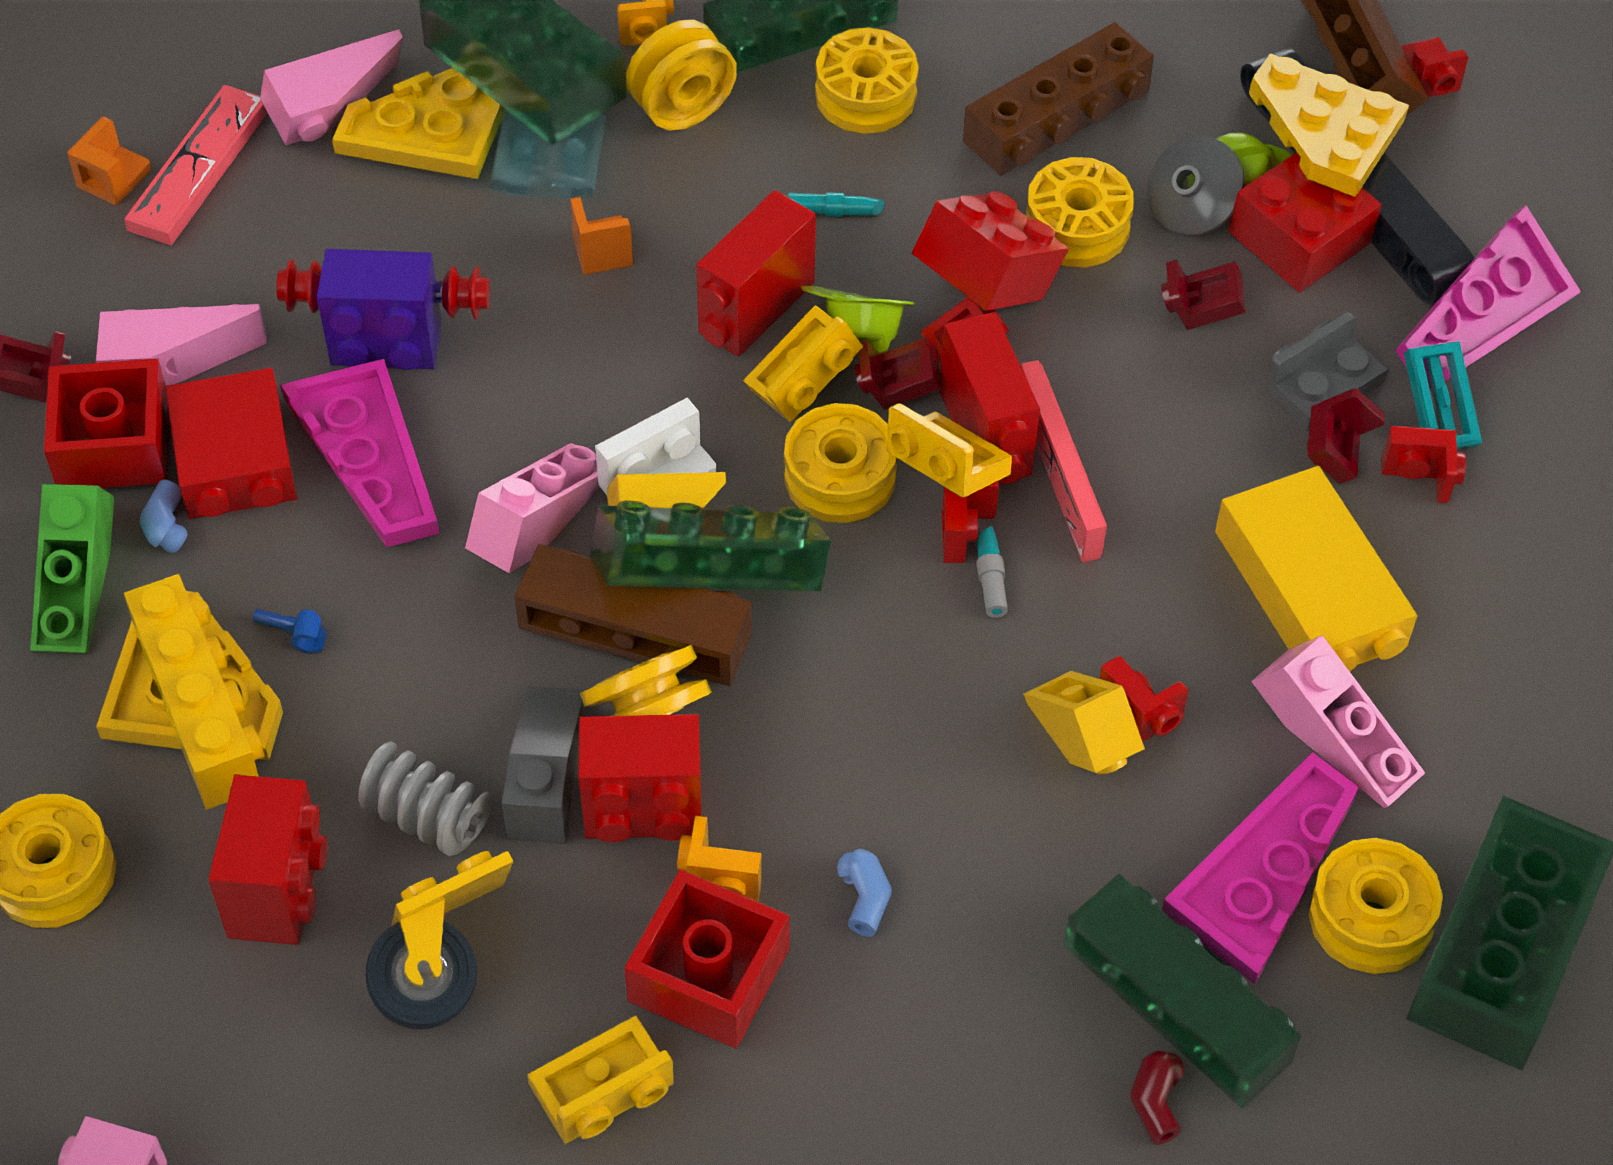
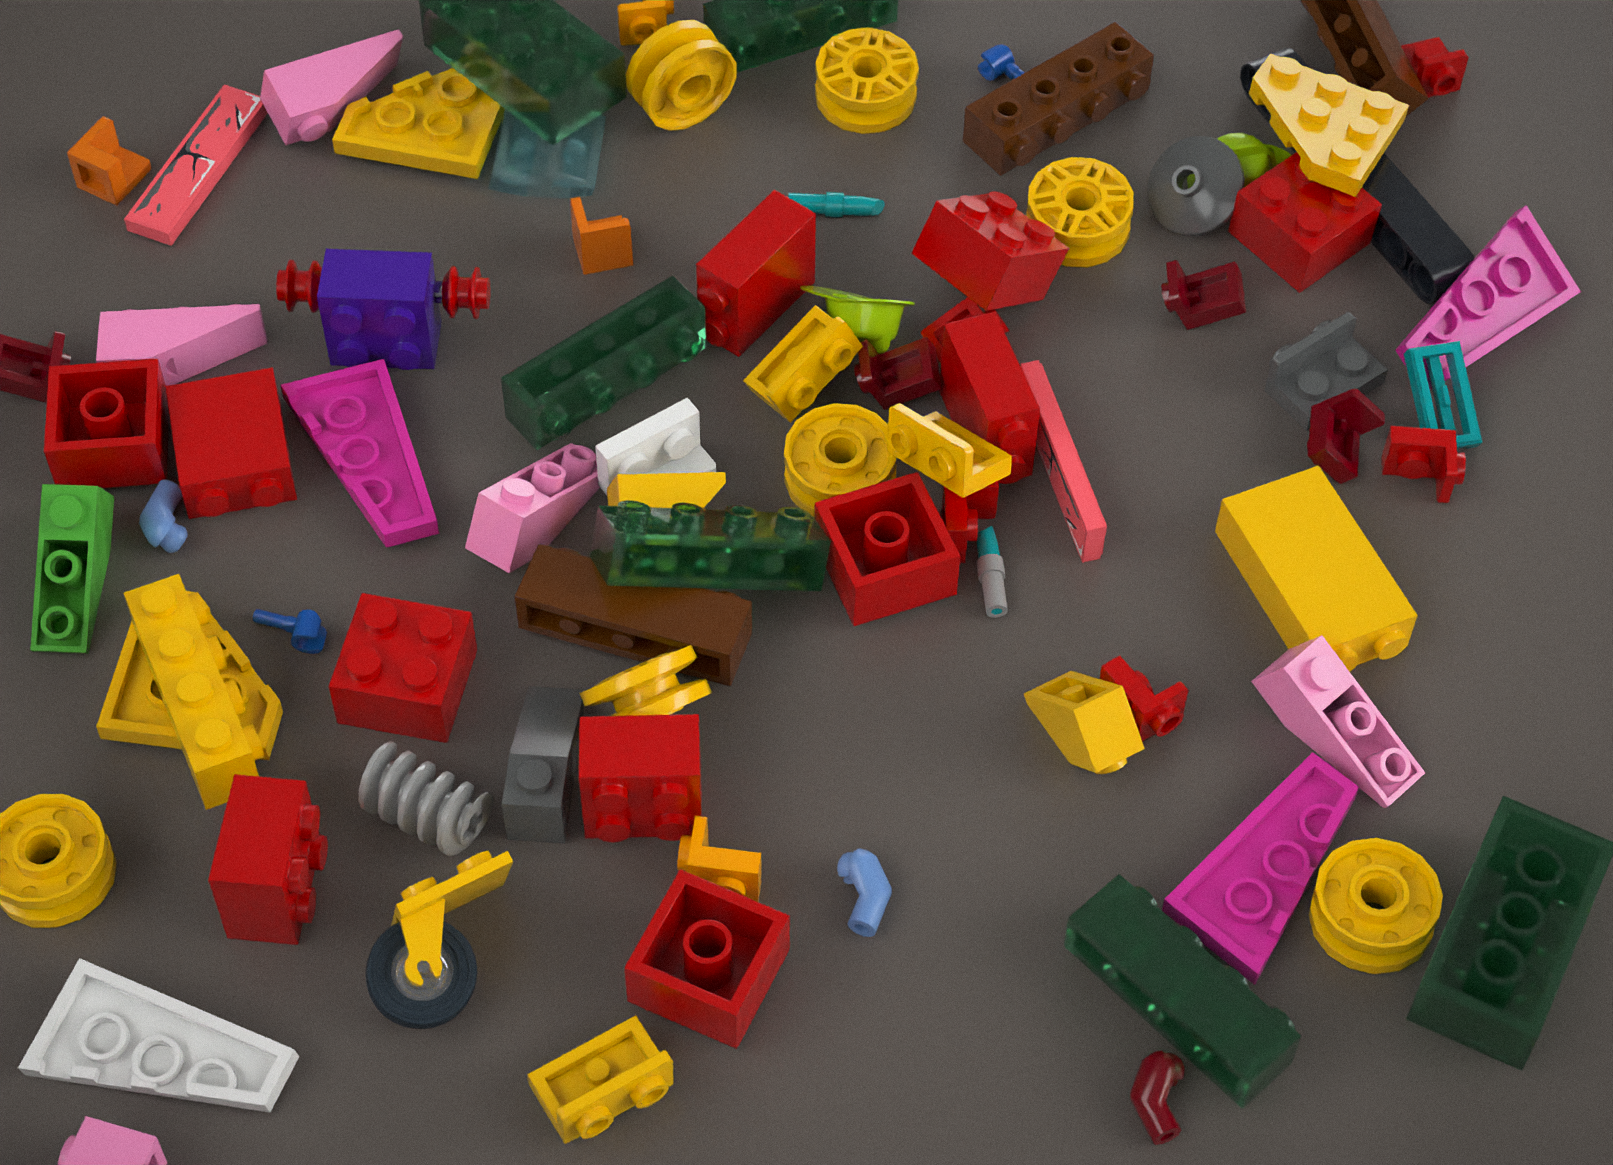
none -> white wing [18,958,299,1112]
none -> red brick [328,593,477,743]
none -> clear green brick [501,275,706,450]
none -> red brick [814,472,960,627]
none -> blue hand [978,44,1025,81]

